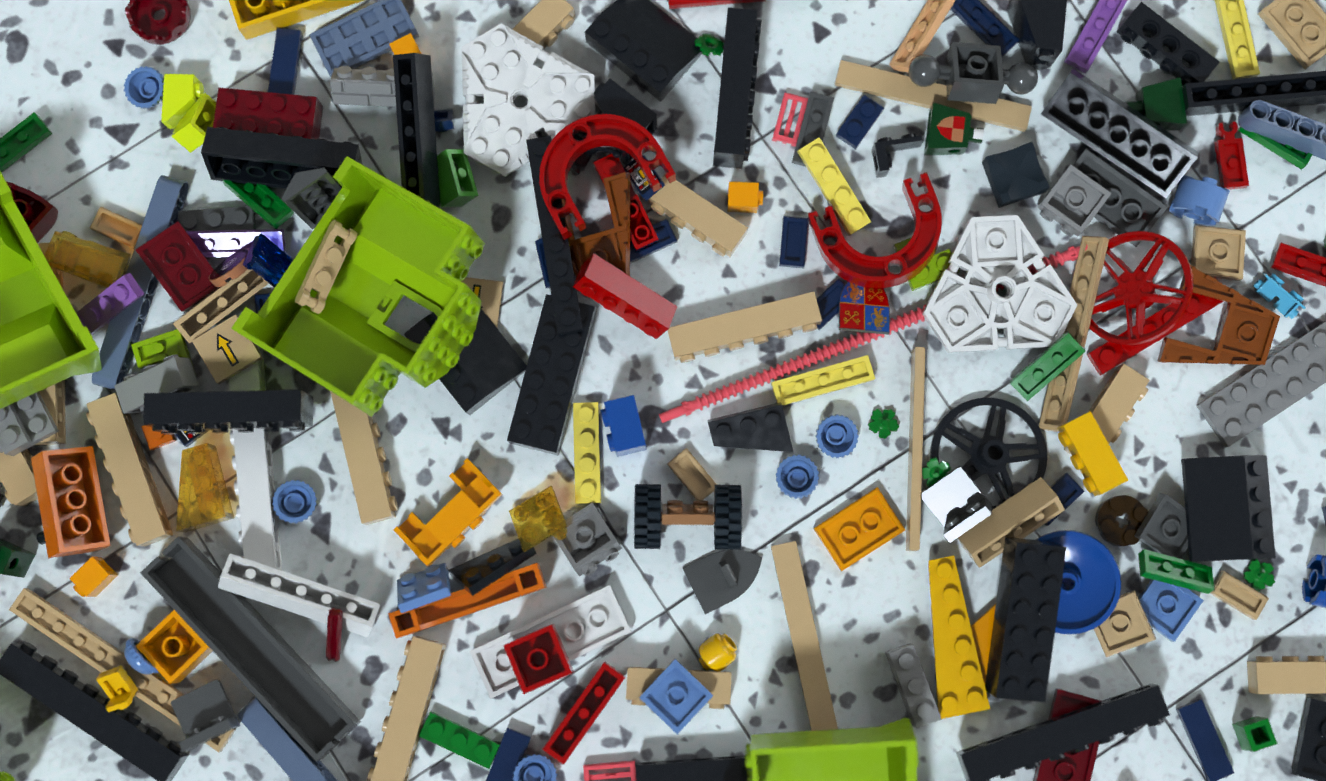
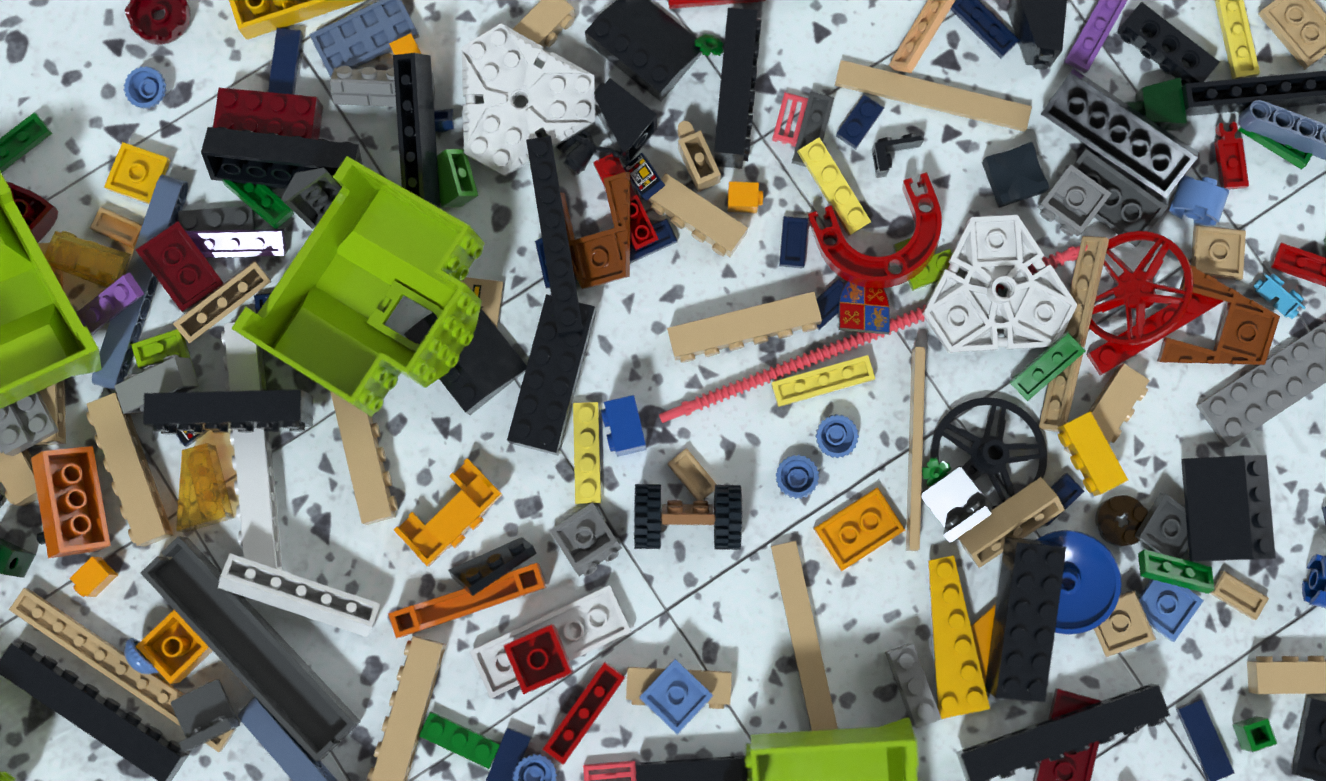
yellow bracket [96,665,138,712] -> none
orange plate [141,425,176,450] -> none
neon yellow slope [161,74,204,129] -> none
neon yellow slope [171,93,216,153] -> none
tan tile [192,314,263,385] -> none
tile [209,248,255,287] -> none
clear blue plate [243,233,293,288] -> none
medium blue hat [272,480,317,524] -> none
tan plate [295,220,358,314] -> none
dark red axle [326,607,343,662] -> none
medium blue plate [397,563,451,614] -> none
clear yellow hinge [509,486,568,552] -> none
red piece [539,114,676,240] -> none
brick [573,254,677,339] -> none
dark grey shield [683,550,762,614] -> none
yellow head [699,633,737,672] -> none
black wing [708,402,793,452] -> none
green plant [868,409,899,439] -> none
dark grey brick [909,42,1038,104] -> none
dark green torso [924,103,984,155] -> none
green plant [1243,560,1275,591] -> none
none -> yellow plate [104,142,171,204]
none -> tan brick [678,121,721,192]

